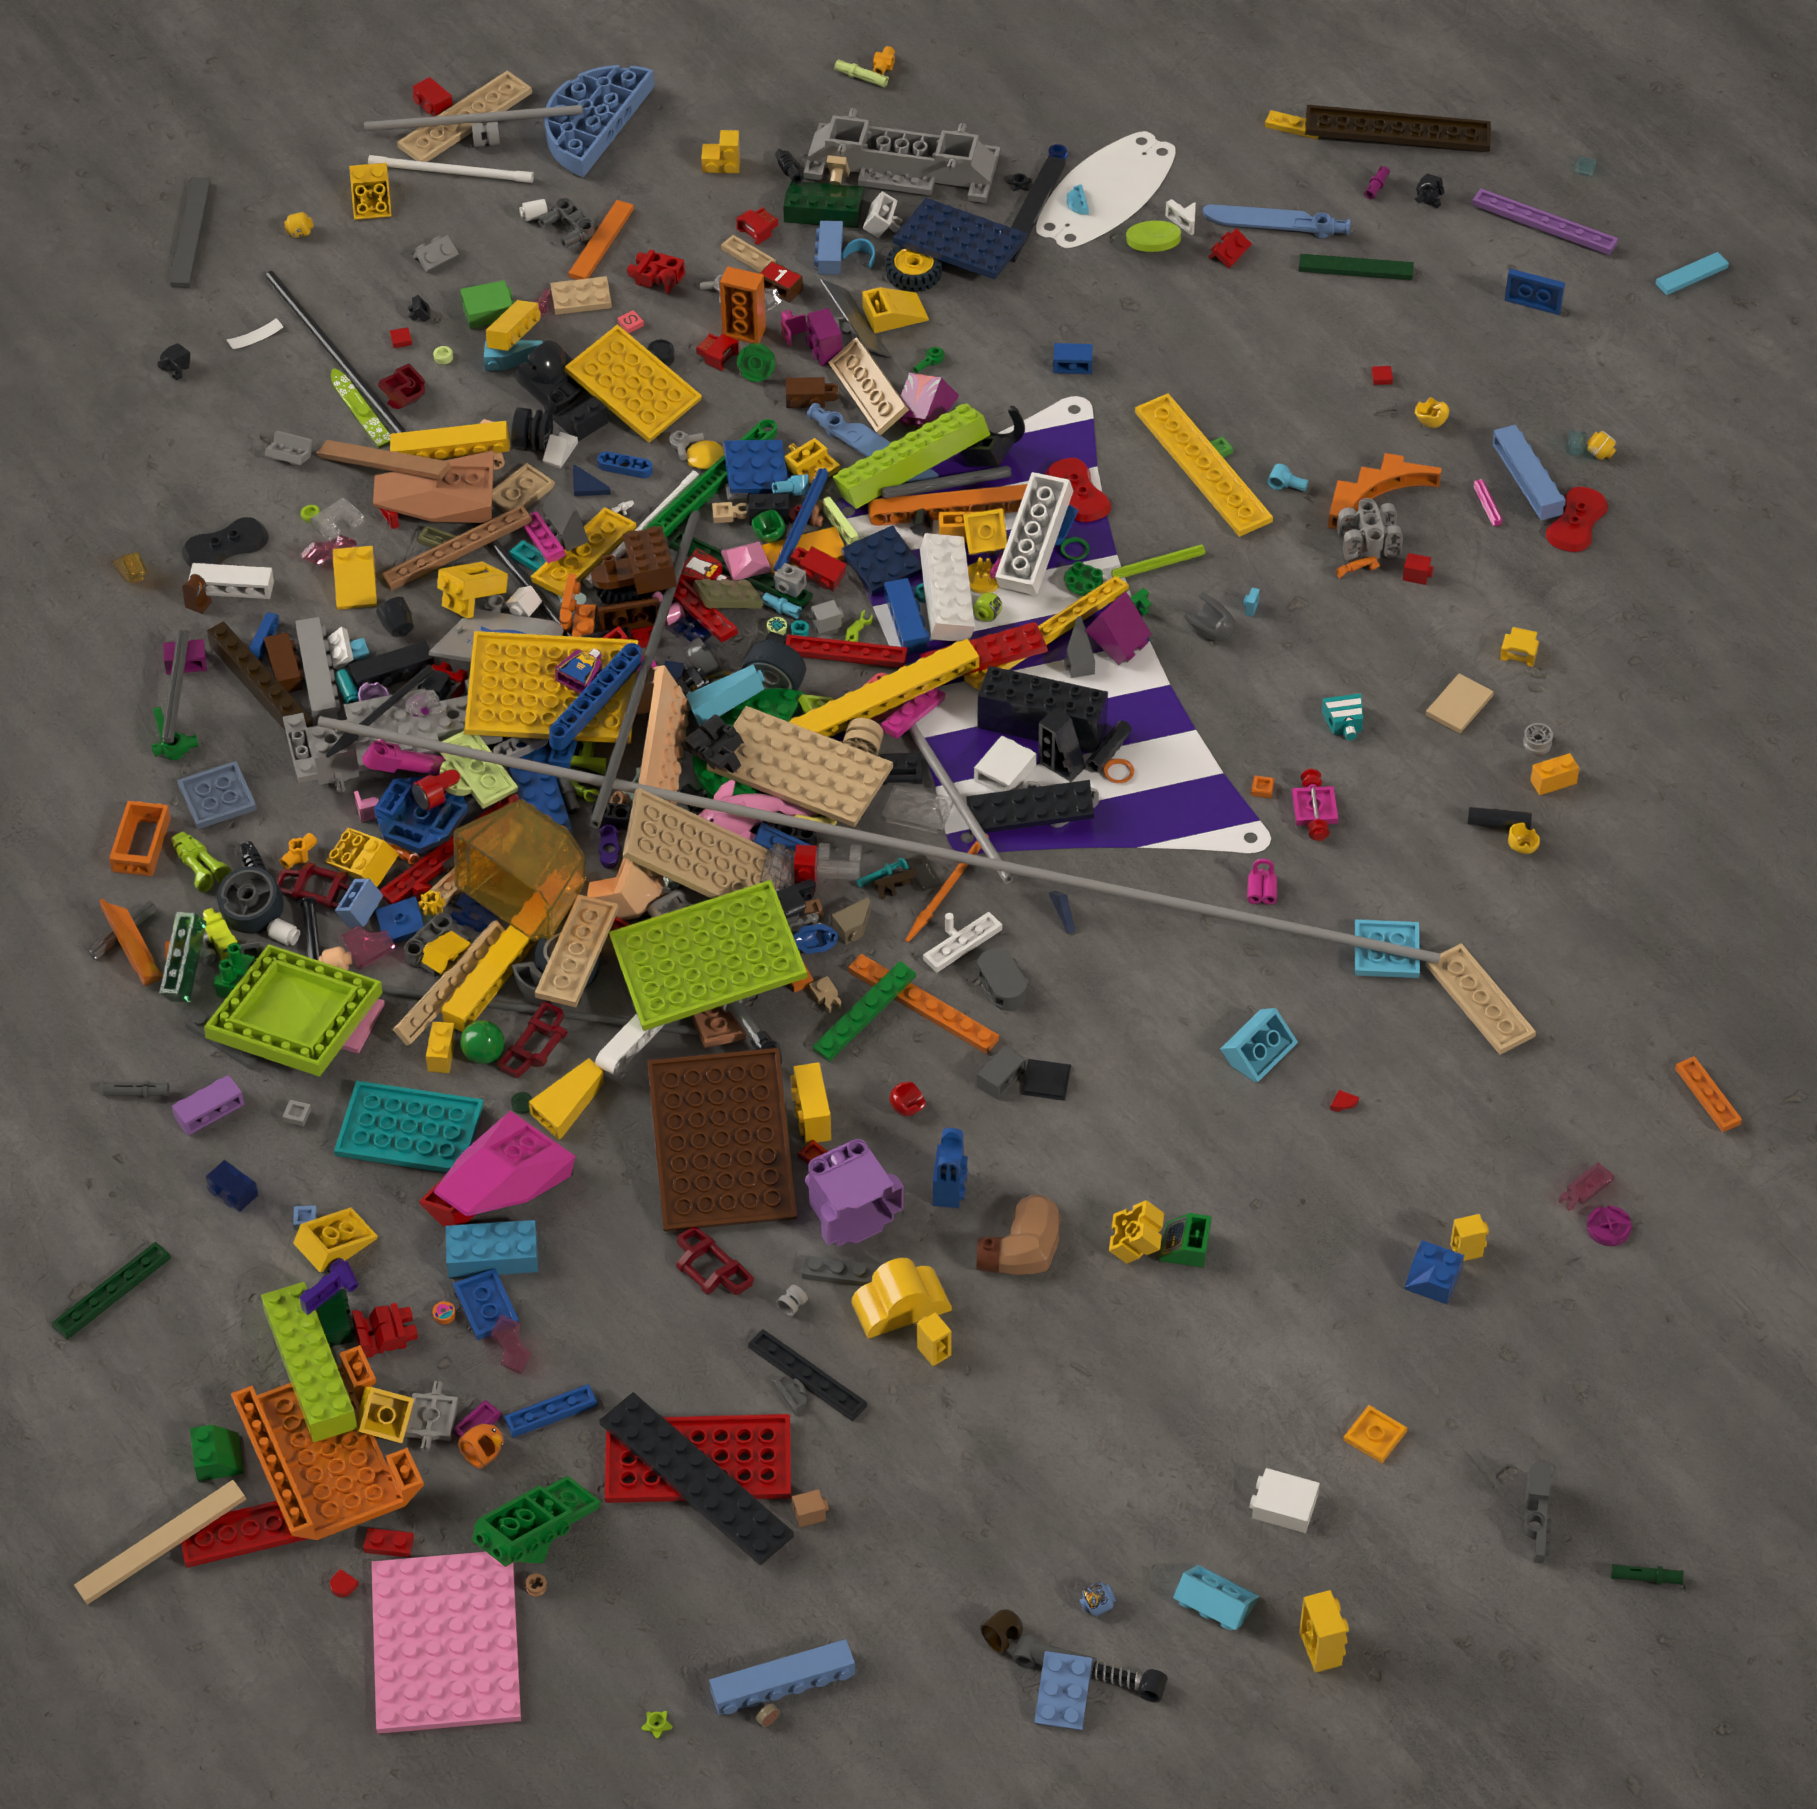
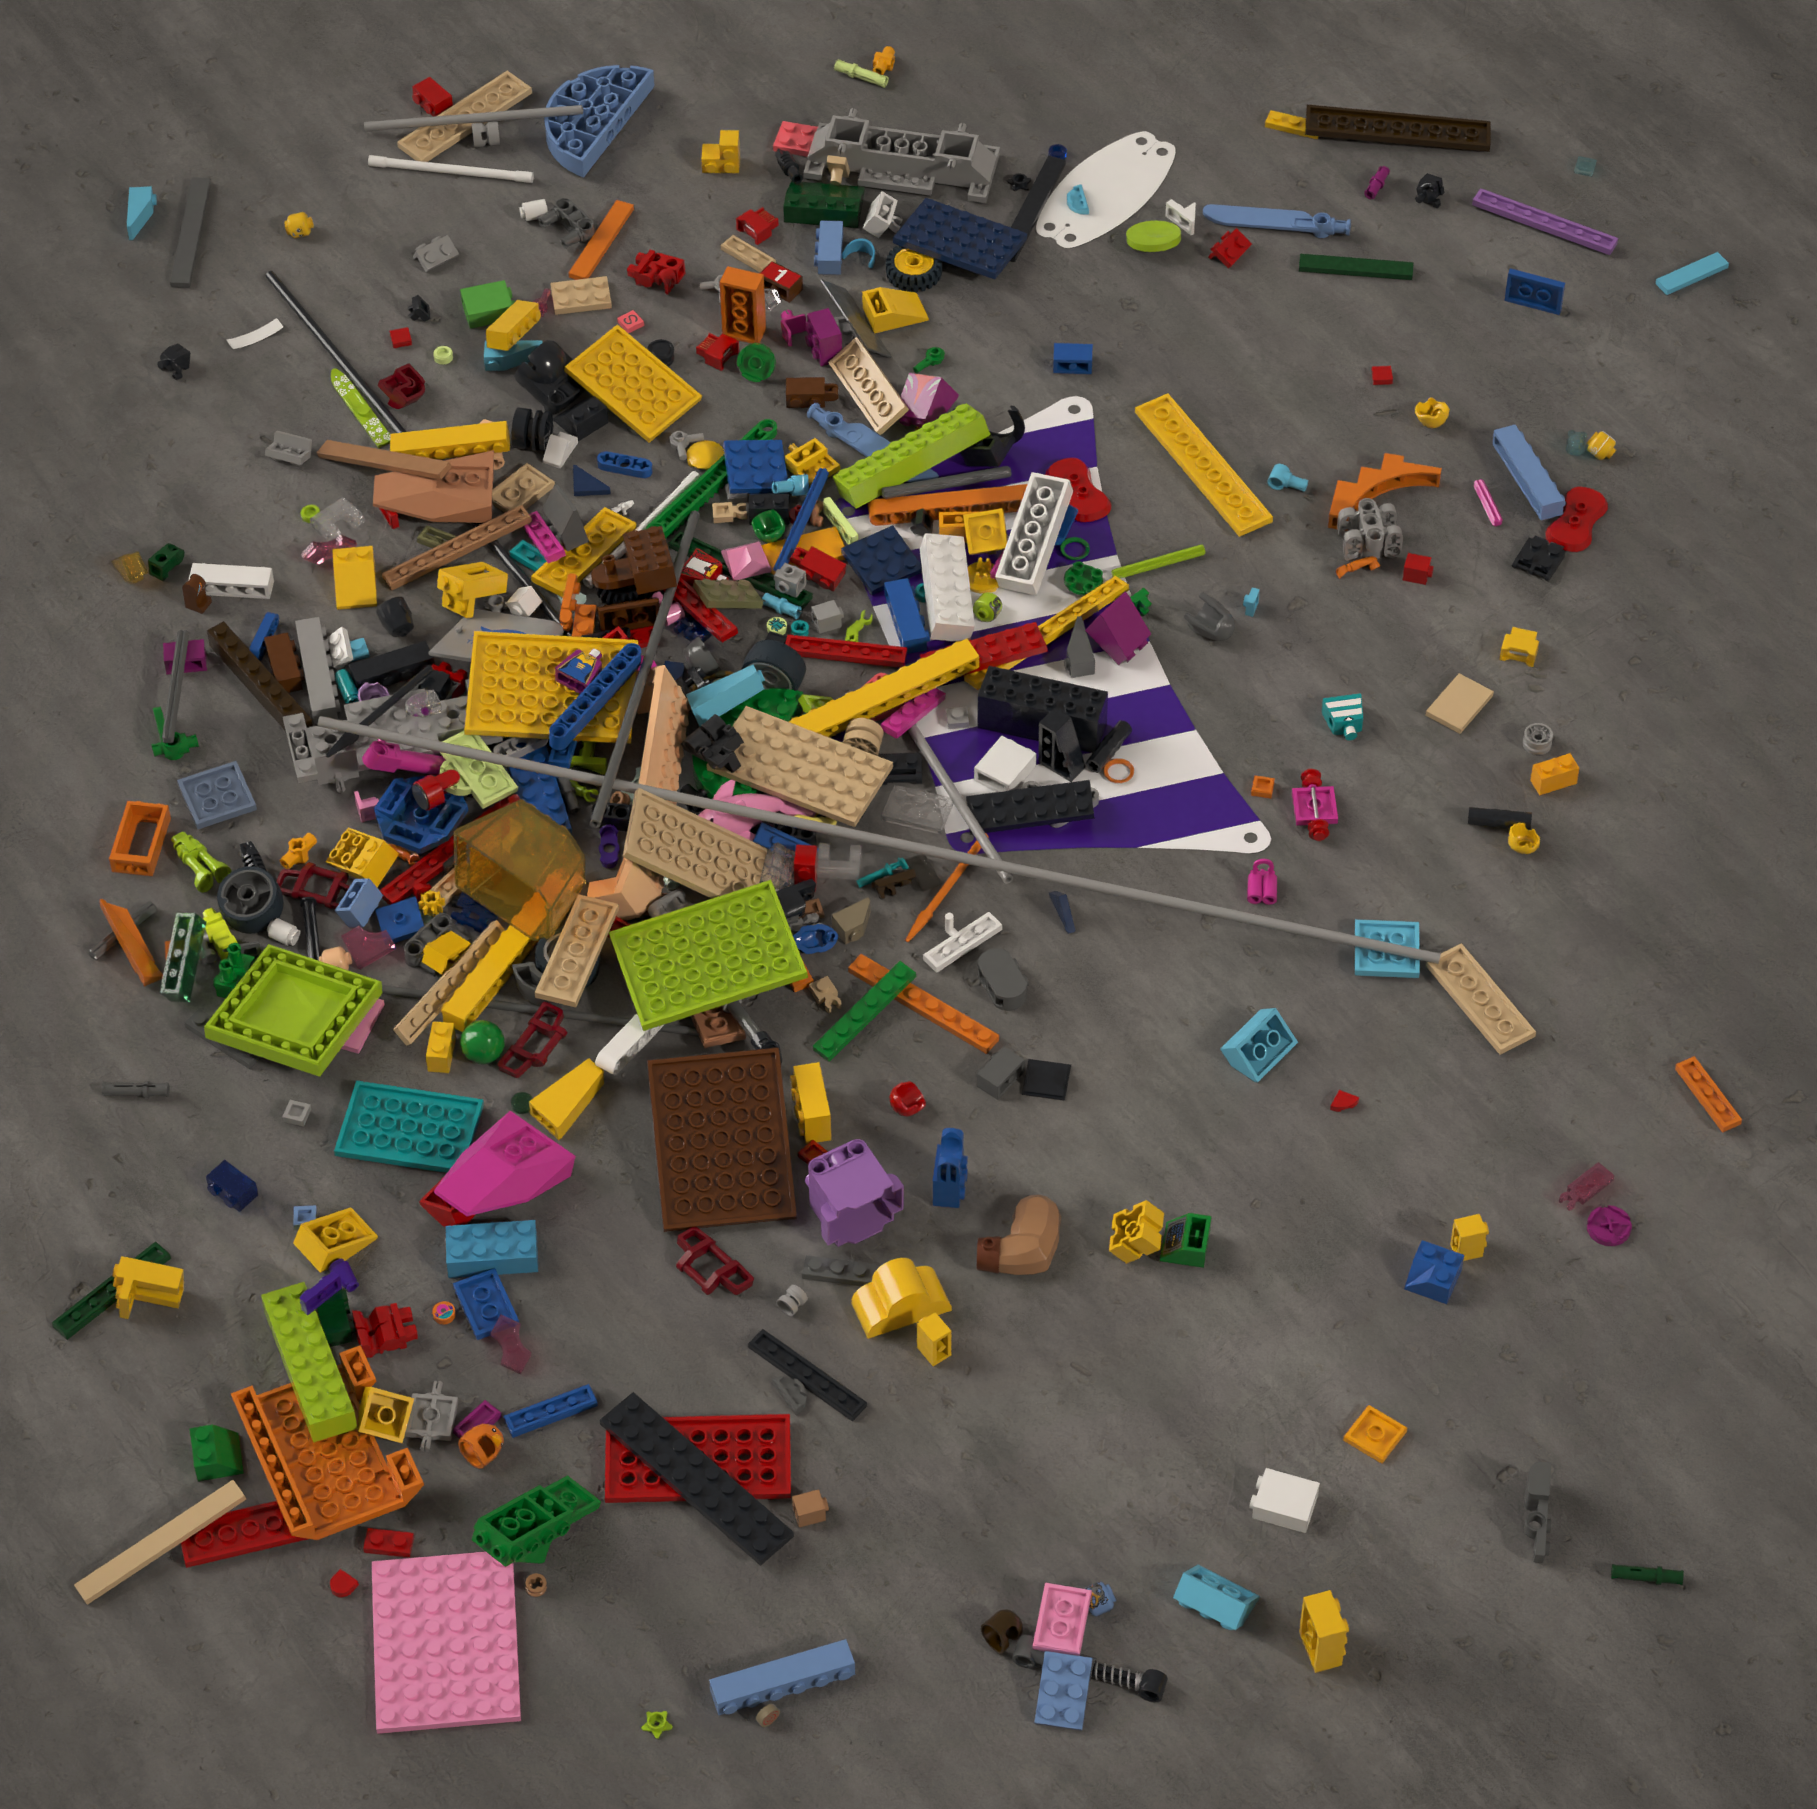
medium lavender brick [172,1075,244,1136] -> none
black plate [182,517,269,567] -> none
yellow slope [349,163,392,220] -> none
bright green tile [1210,436,1233,457] -> none
none -> yellow brick [112,1256,184,1319]
none -> medium azure slope [127,186,157,240]
none -> dark green leg [148,543,185,582]
none -> coral plate [773,121,818,157]
none -> light grey plate [946,707,969,729]
none -> bright pink tile [1033,1583,1092,1656]
none -> black plate [1512,535,1565,582]

